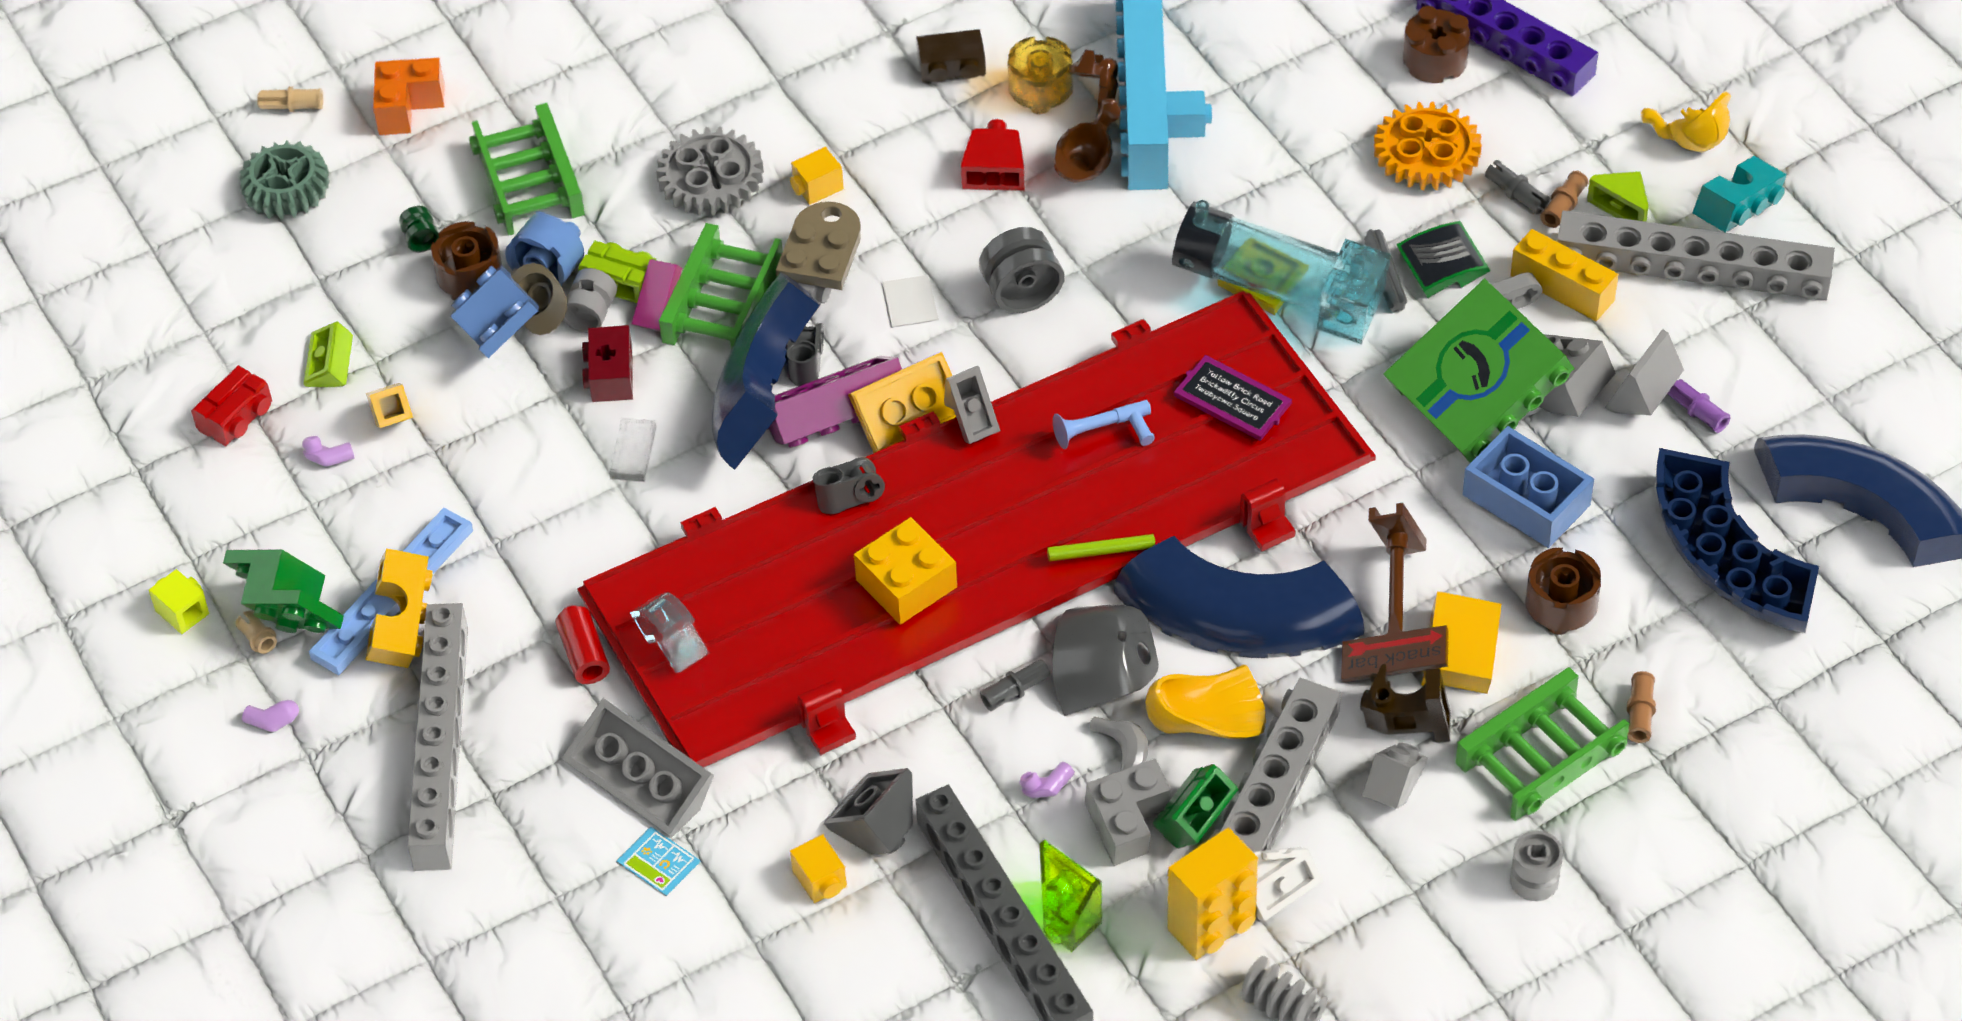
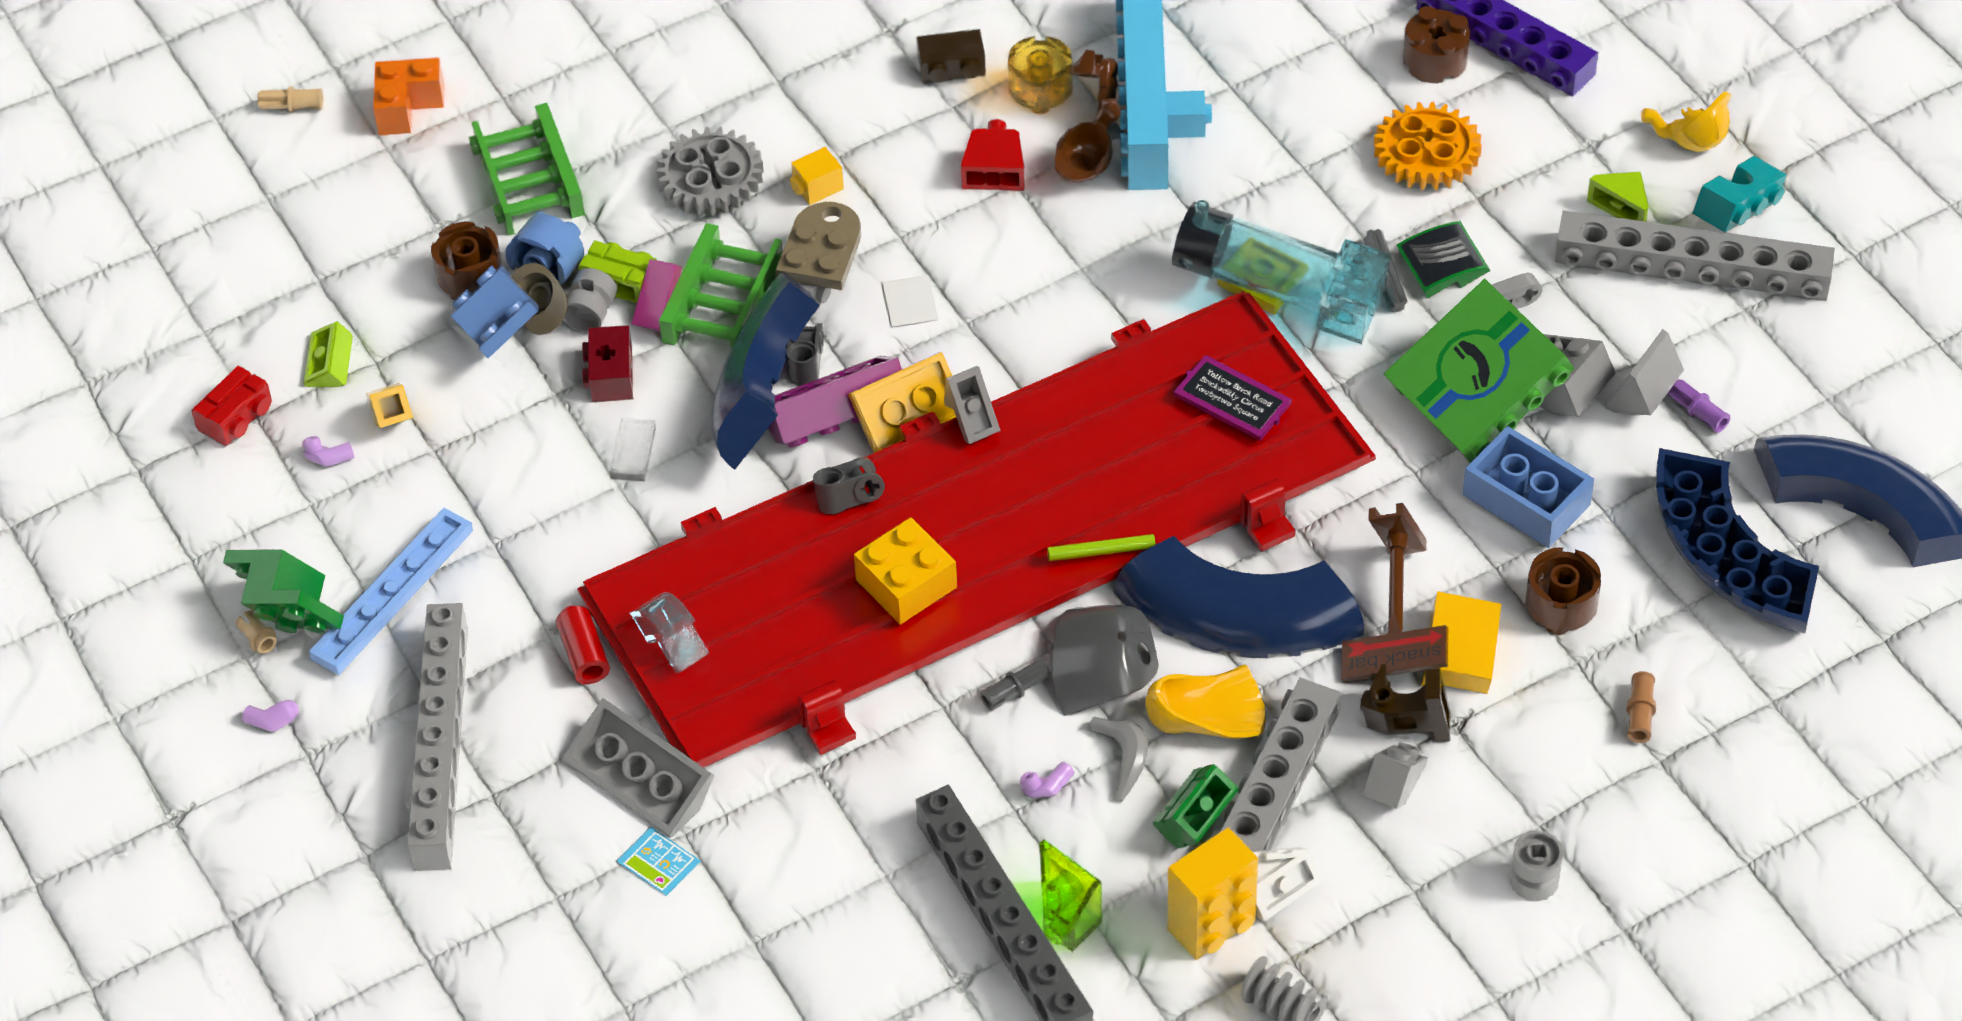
neon yellow brick [149,569,210,634] -> none
sand green gear [239,139,330,220] -> none
yellow arch [365,548,433,668] -> none
dark green wheel [399,206,439,252] -> none
yellow brick [790,834,847,904] -> none
dark grey slope [824,768,913,854] -> none
dark grey wheel [979,227,1064,313] -> none
light blue piece [1053,400,1155,449] -> none
light grey brick [1085,758,1171,866] -> none
bright green fence [1455,667,1629,821] -> none
dark grey pin [1485,160,1550,214] -> none
yellow brick [1510,229,1618,322] -> none
medium nougat pin [1540,171,1588,228] -> none

